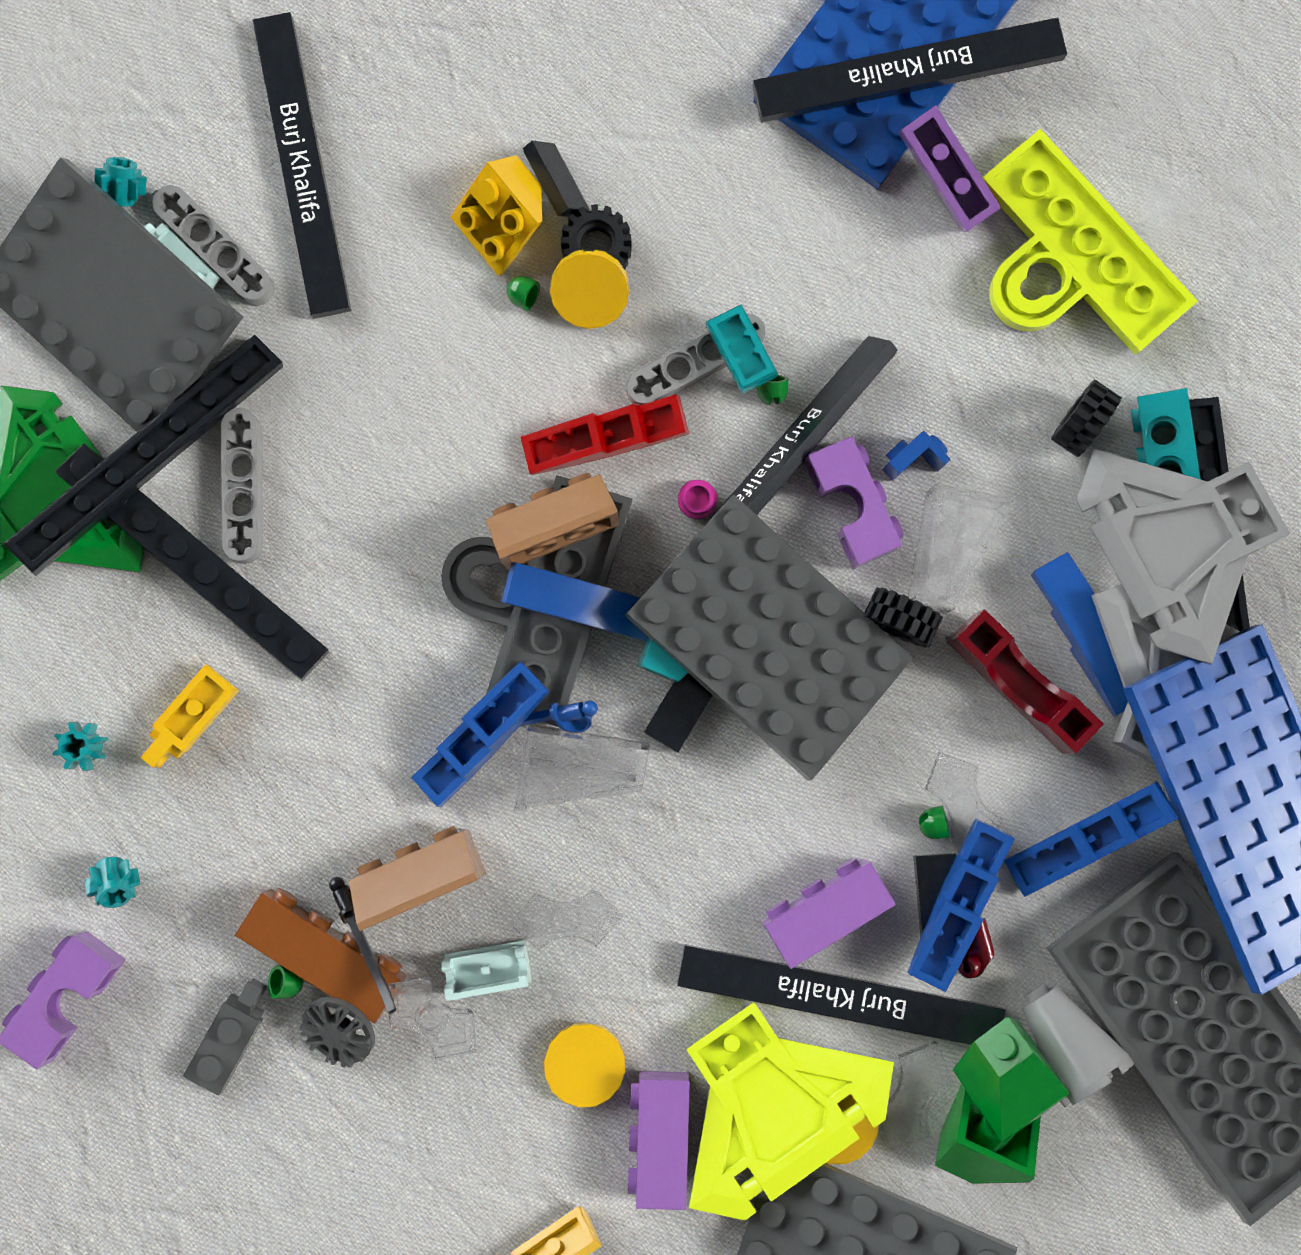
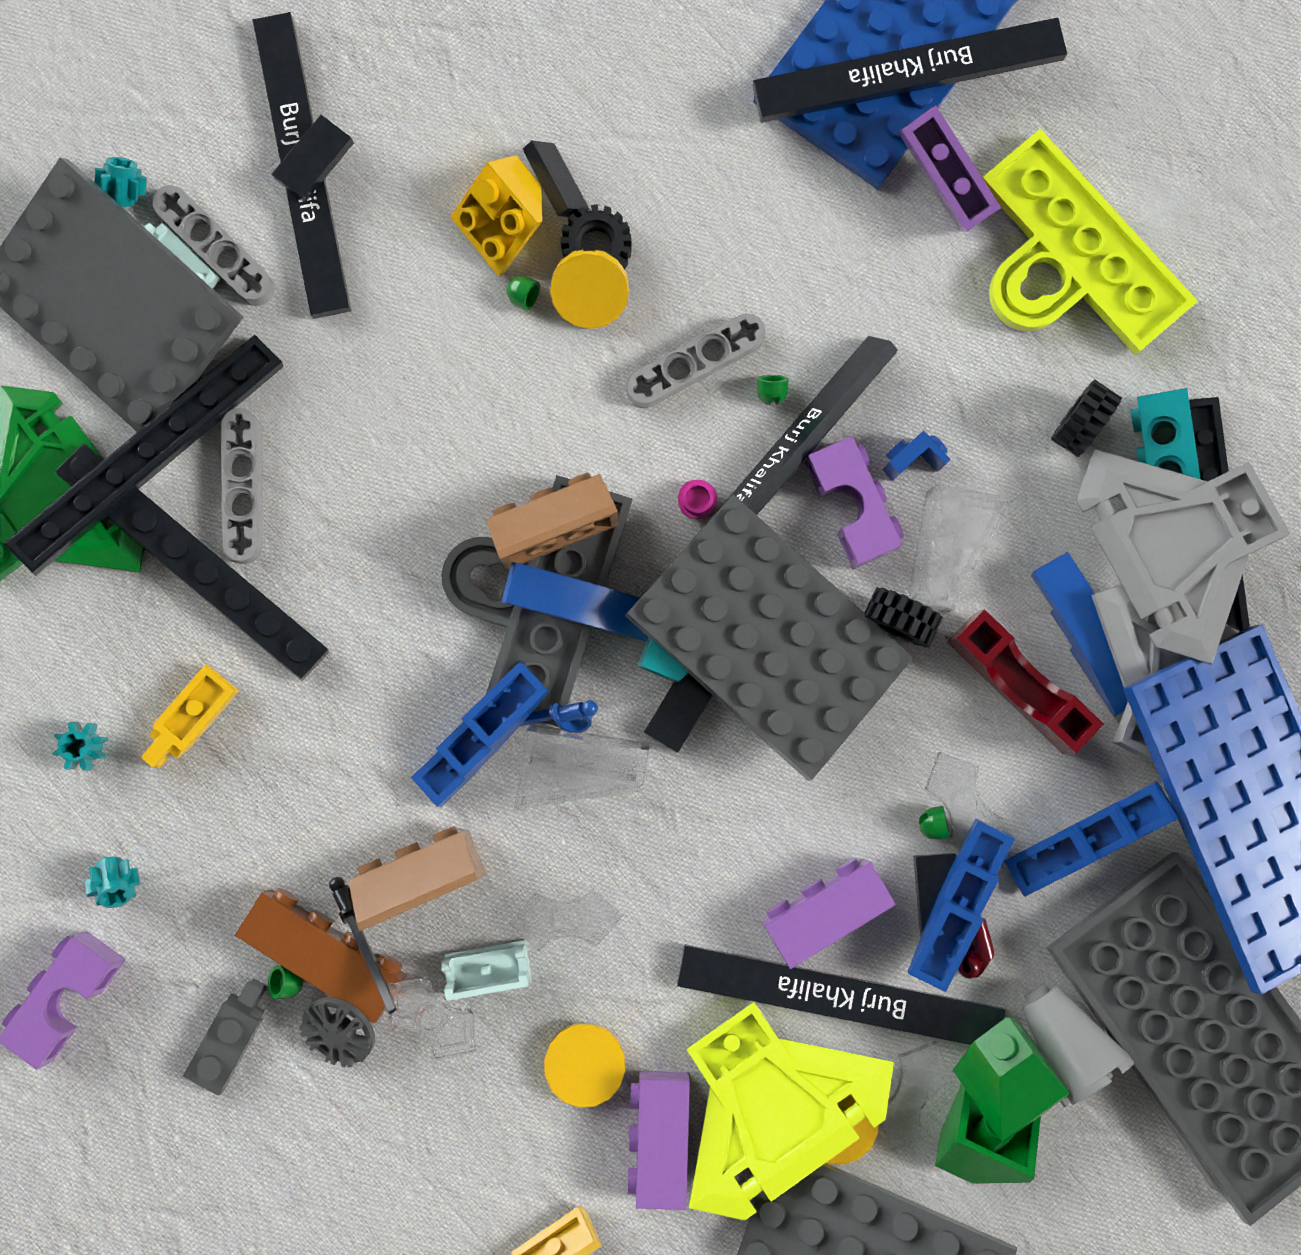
red slope [520,394,690,475] -> none
teal plate [706,304,778,394] -> none
none -> black tile [271,114,354,202]

